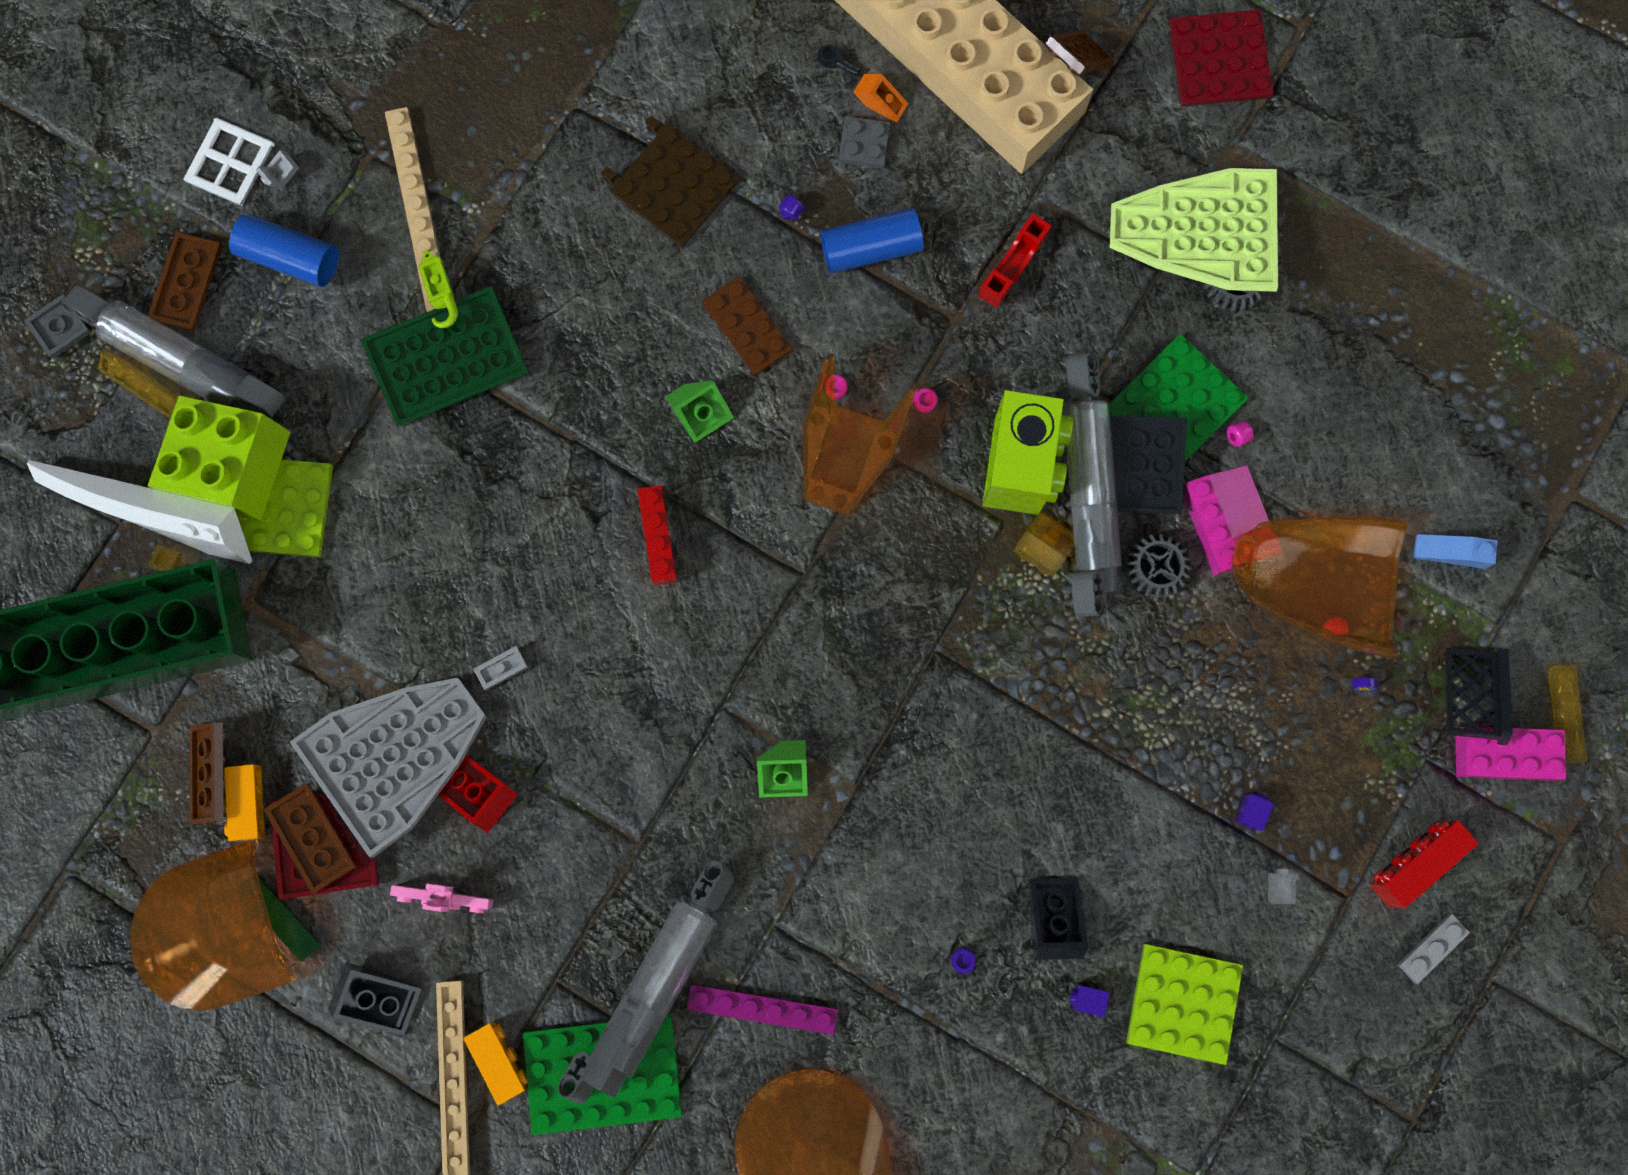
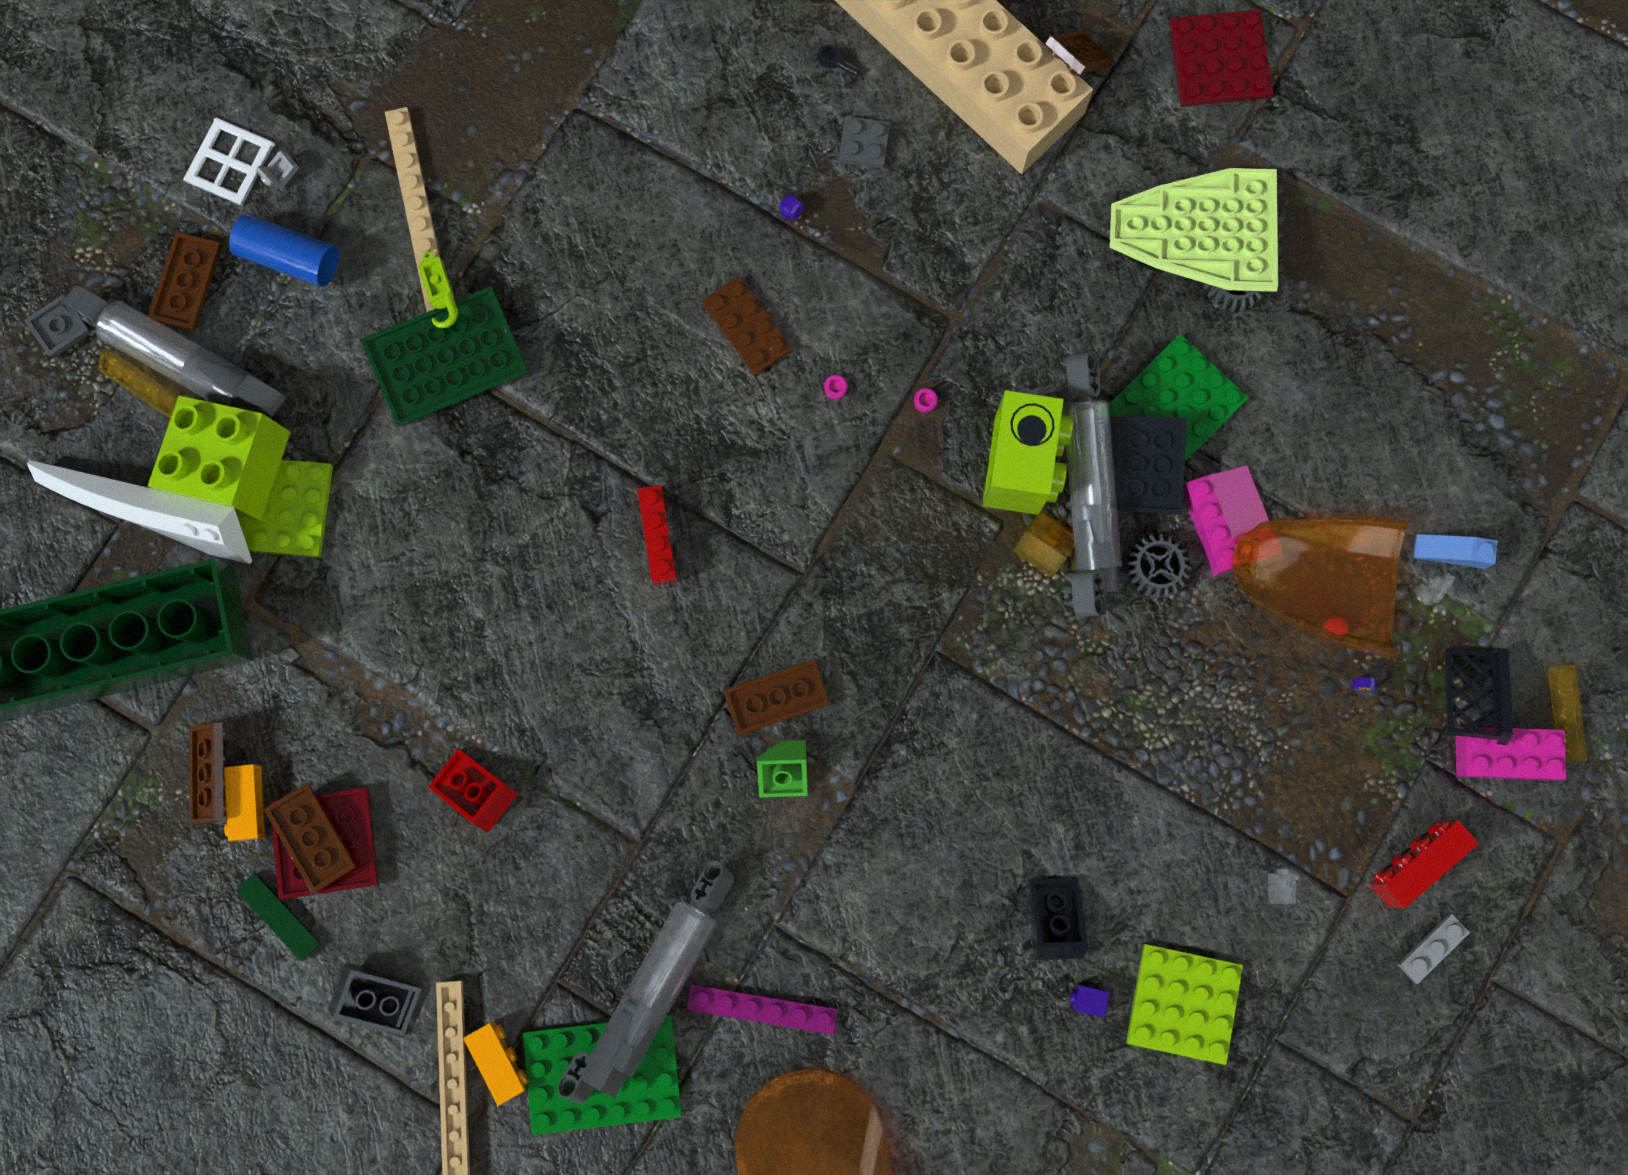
clear orange windscreen [130,840,297,1010] -> none
clear yellow plate [148,544,182,571] -> none
light grey piece [290,678,486,859] -> none
bright pink plate [390,883,494,913] -> none
light grey plate [473,646,529,691] -> none
dark brown plate [601,115,740,249] -> none
bright green slope [665,380,734,443] -> none
clear orange windscreen [803,353,919,515] -> none
blue piece [820,208,924,274] -> none
orange slope [853,74,909,122] -> none
dark purple tile [951,948,976,974] -> none
red arch [978,213,1052,309] -> none
dark pink piece [1227,421,1253,447] -> none
dark purple brick [1235,791,1274,831] -> none
none -> reddish brown plate [723,659,830,737]
none -> clear bracket [1413,573,1456,605]

